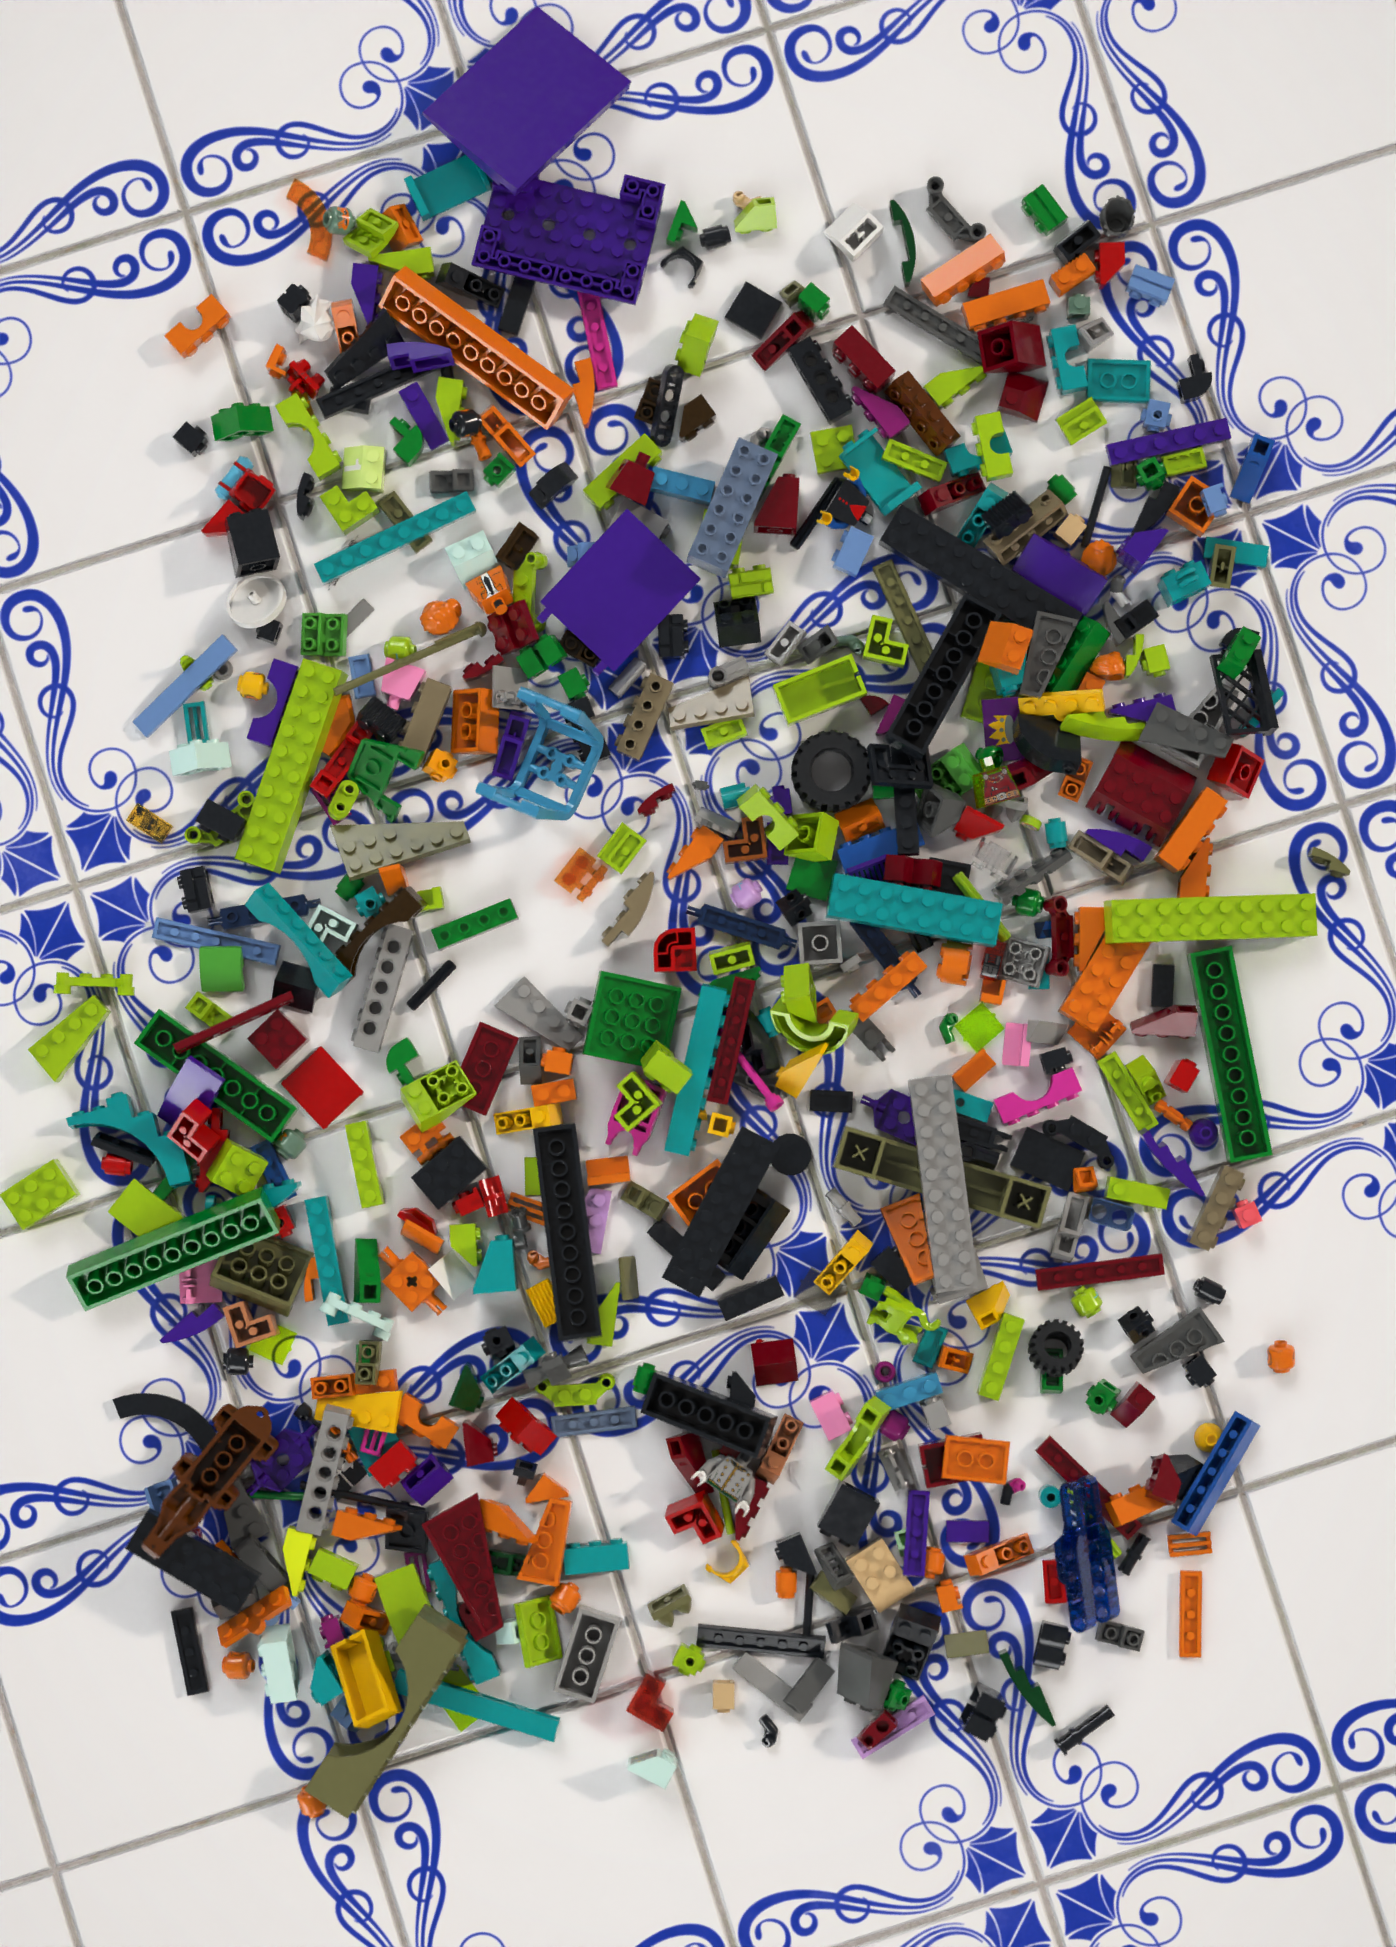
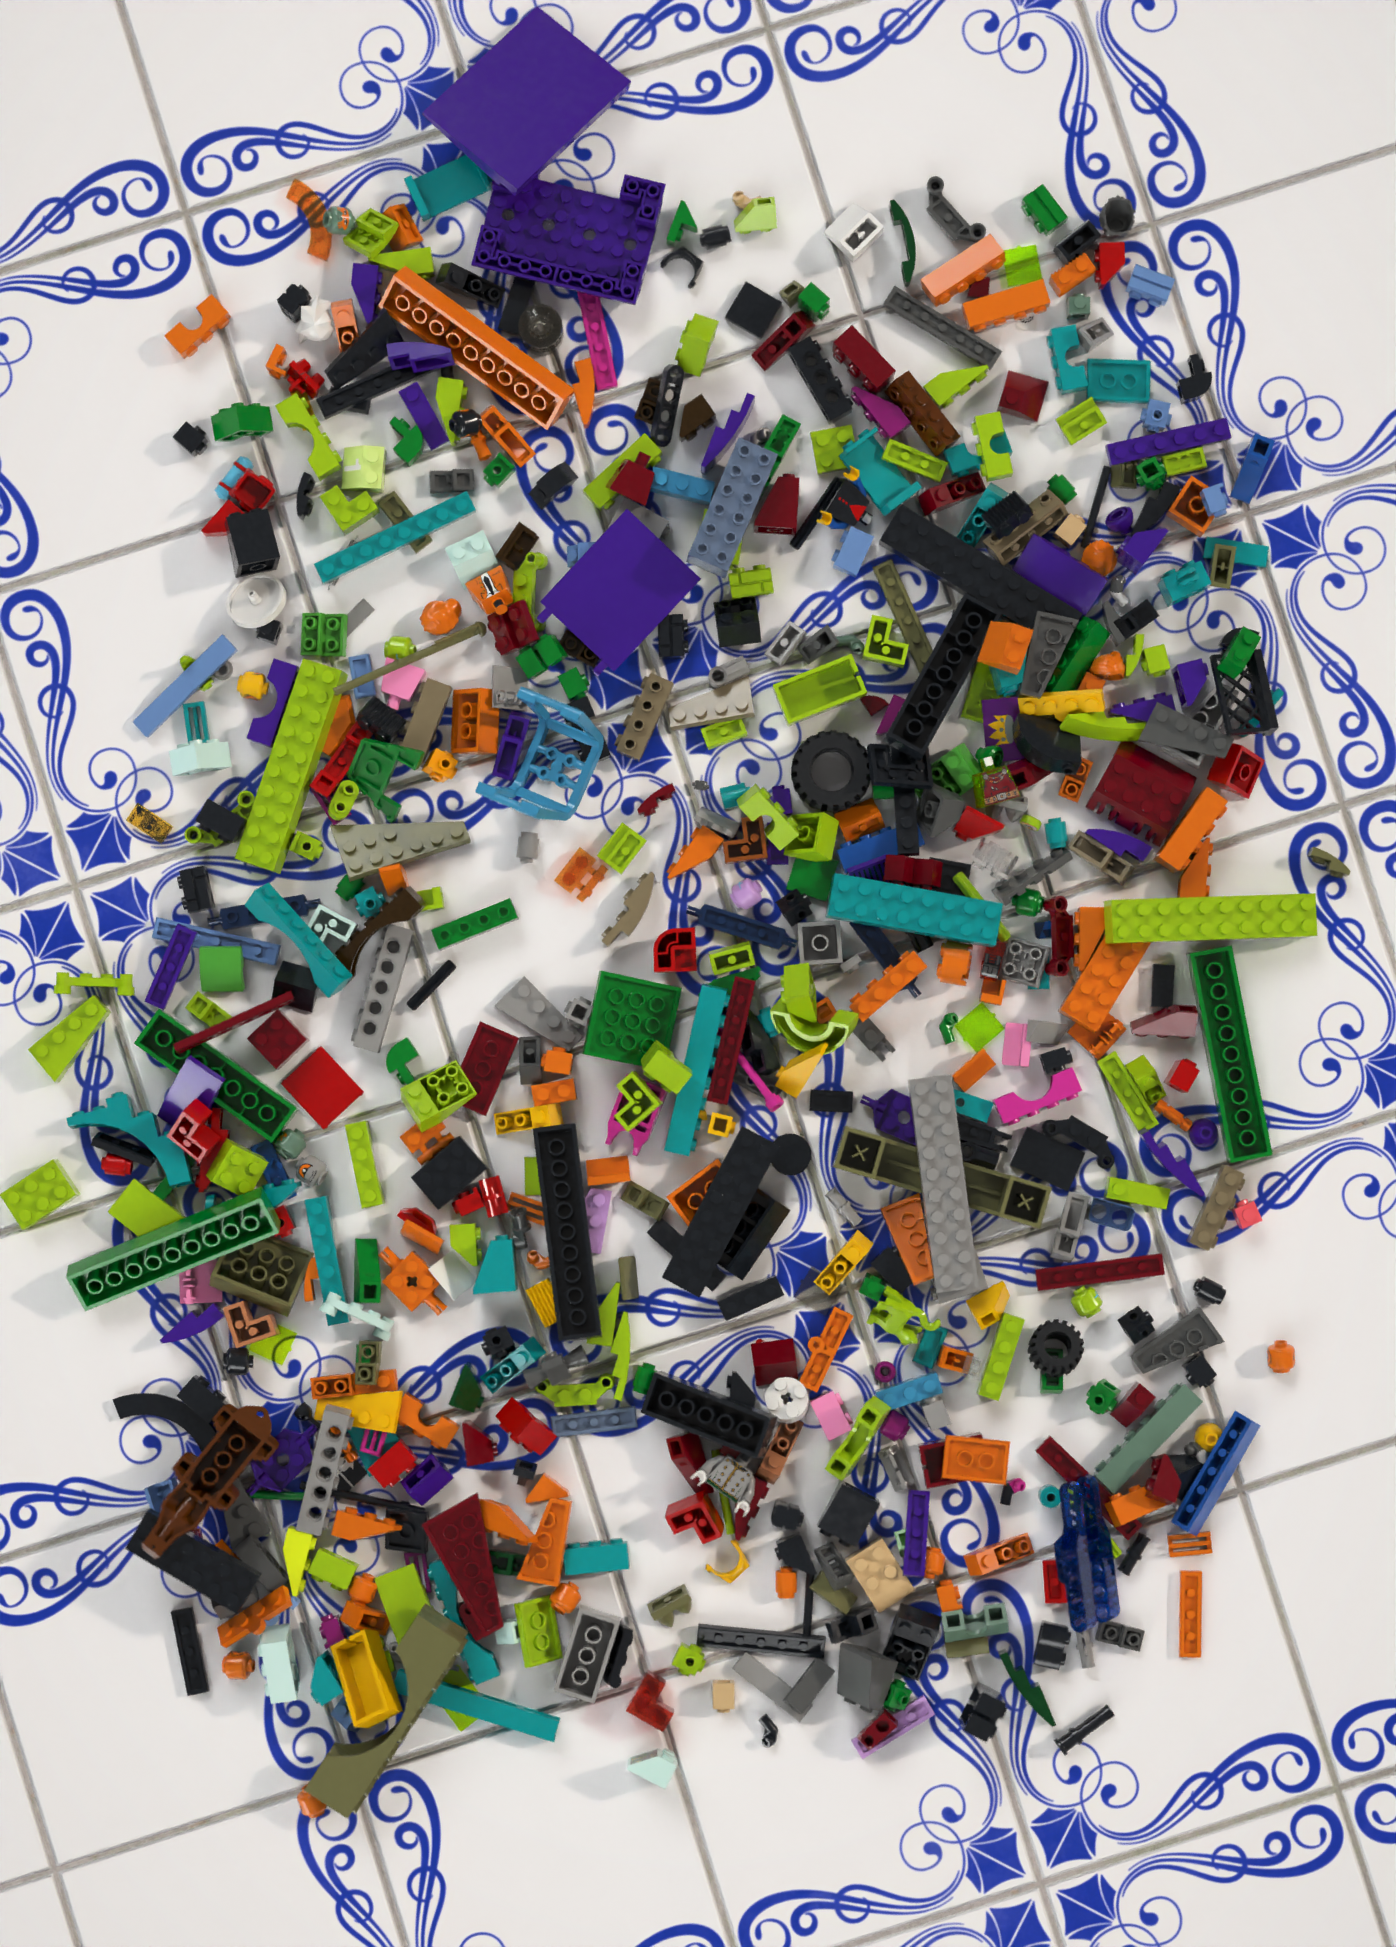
dark red slope [462,653,505,682] -> none
light grey slope [608,658,647,698] -> none
dark purple tile [946,1520,989,1543] -> none
dark red slope [977,320,1046,373] -> none
orange slope [1073,1166,1098,1193] -> none
none -> dark purple plate [145,923,198,1010]
none -> black brick [177,1375,228,1424]
none -> lime brick [289,831,324,862]
none -> light grey head [295,1155,328,1187]
none -> light grey brick [516,832,539,863]
none -> clear smoke wheel [518,304,564,356]
none -> black plate [603,1624,633,1688]
none -> lime slope [610,1311,631,1401]
none -> dark purple slope [701,393,755,475]
none -> white brick [765,1377,810,1424]
none -> black brick [771,1500,804,1531]
none -> orange hinge [799,1306,854,1393]
none -> sand green arch [941,1603,1009,1643]
none -> clear tile [961,1354,987,1381]
none -> clear neon green piece [1004,245,1042,287]
none -> light grey pin [1070,1602,1095,1669]
none -> sand green brick [1094,1382,1203,1494]
none -> dark purple brick [1105,506,1133,535]
none -> dark purple slope [1171,658,1209,711]
none -> dark grey arm [1184,1442,1208,1469]

